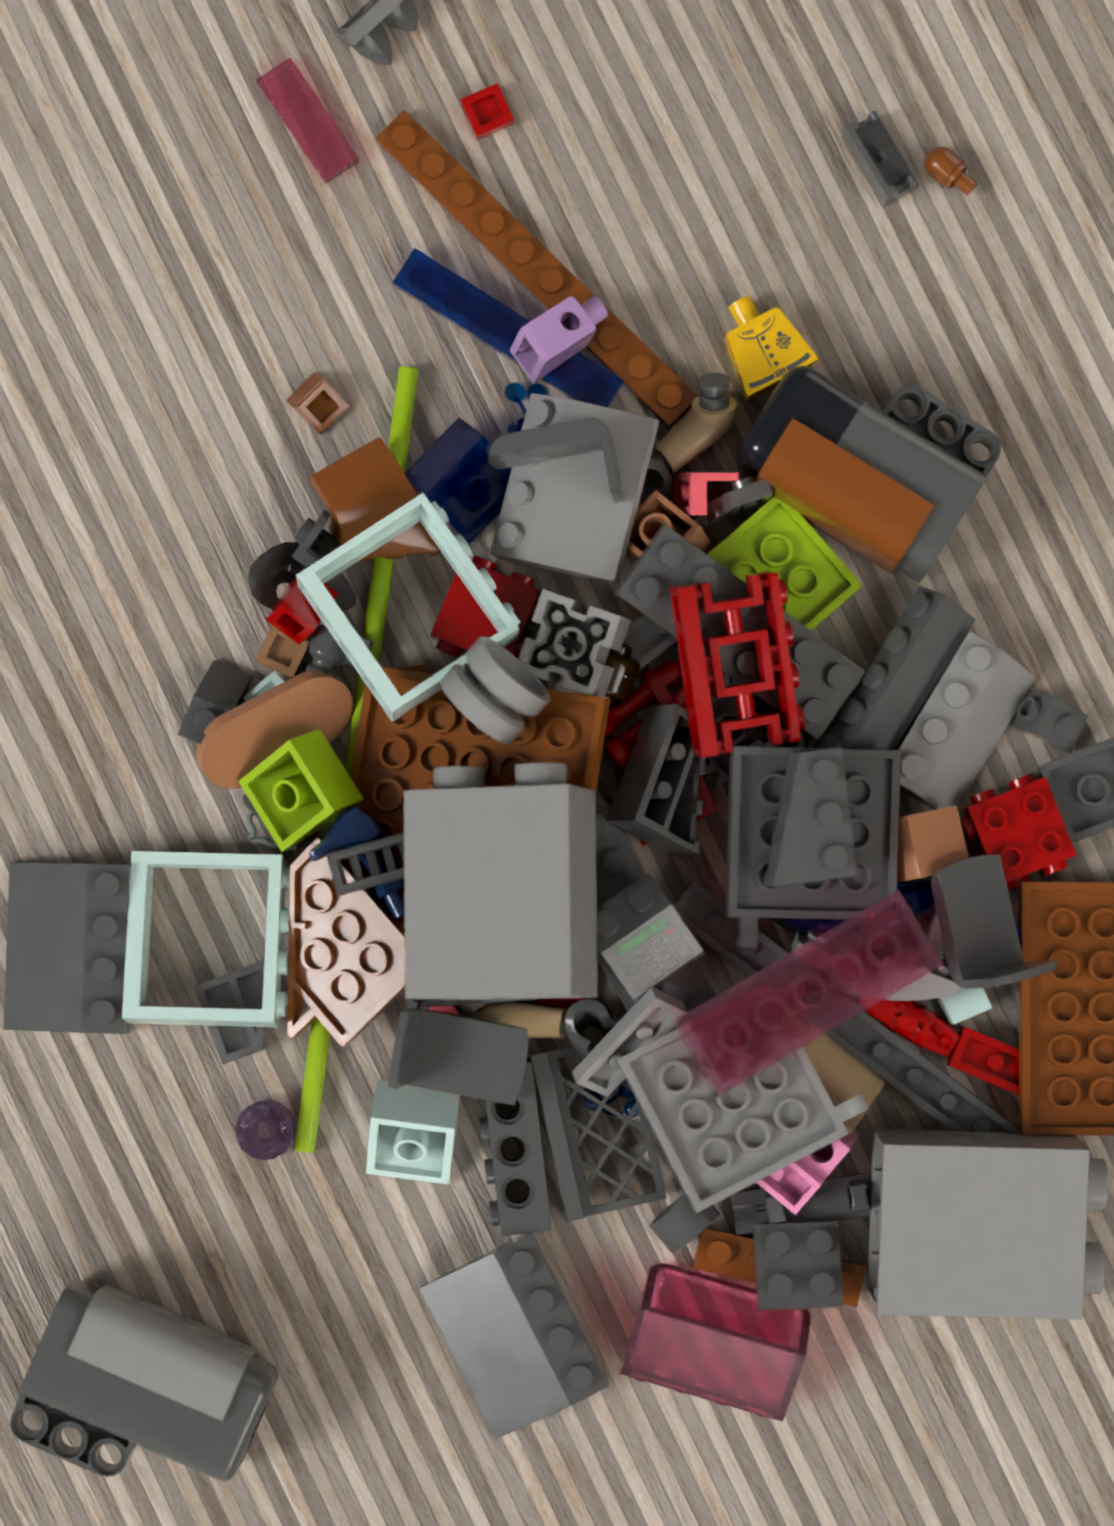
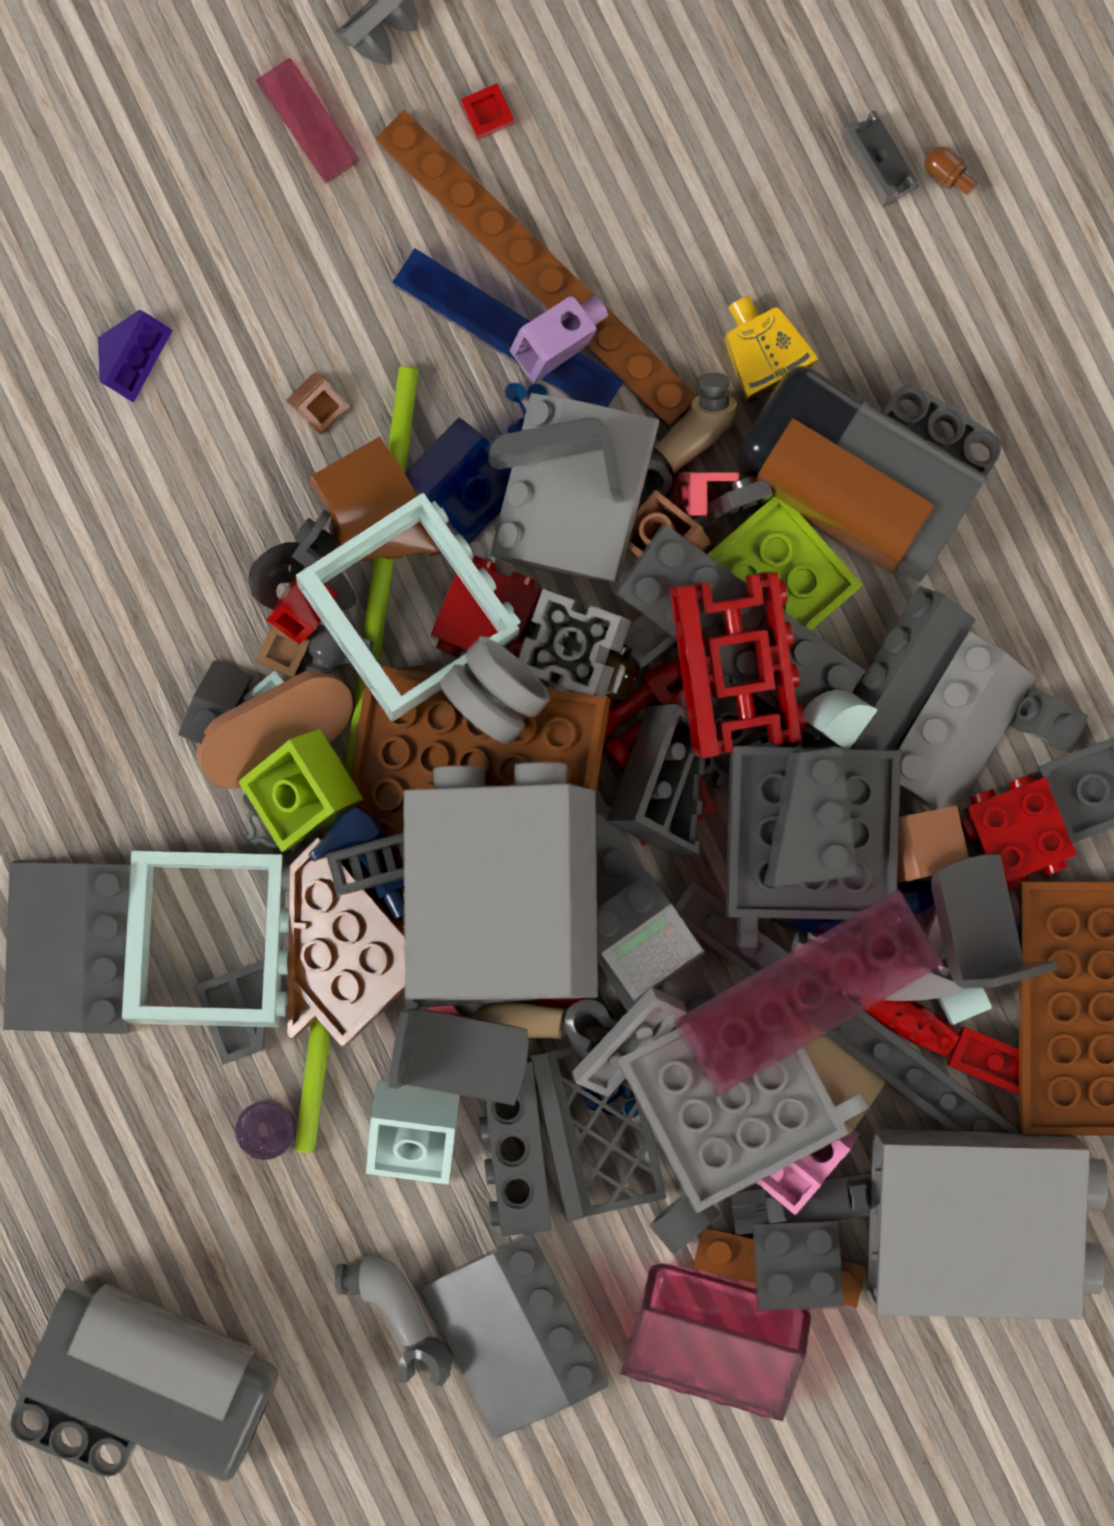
none -> dark purple slope [98,310,173,403]
none -> piece [335,1256,452,1387]
none -> light aqua brick [803,689,878,749]

